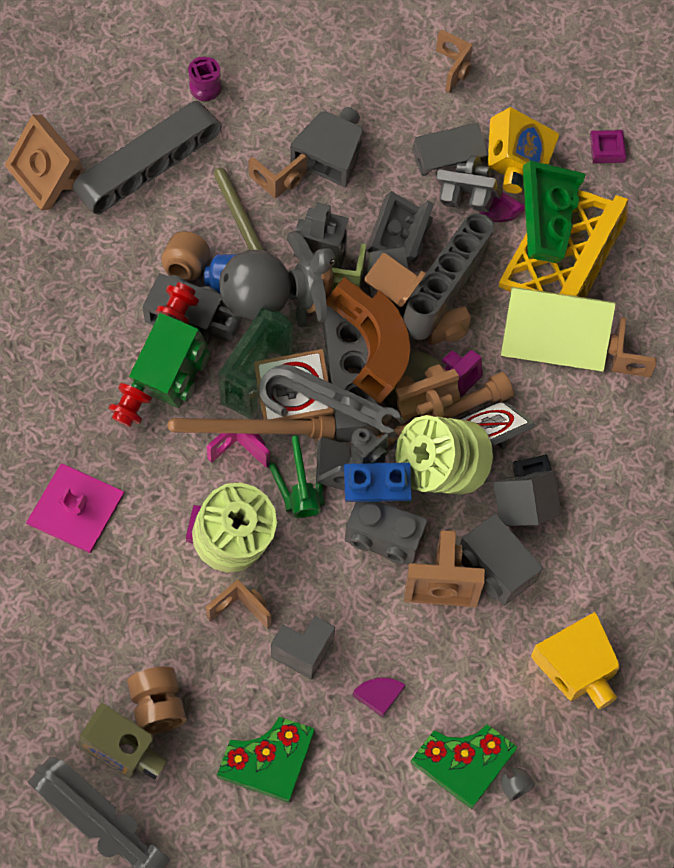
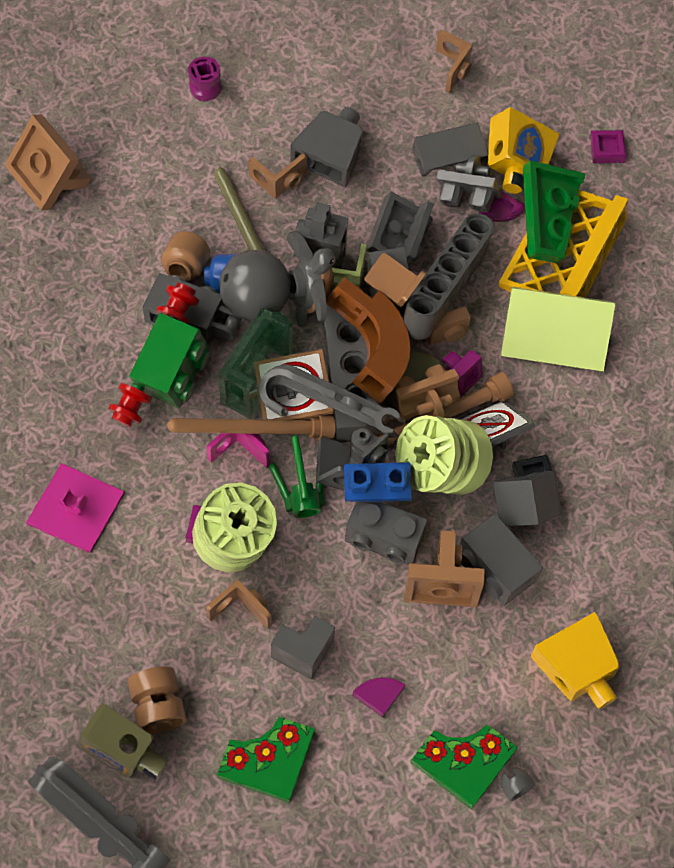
dark grey beam [73,101,222,215] -> none
medium nougat bracket [607,317,657,377] -> none

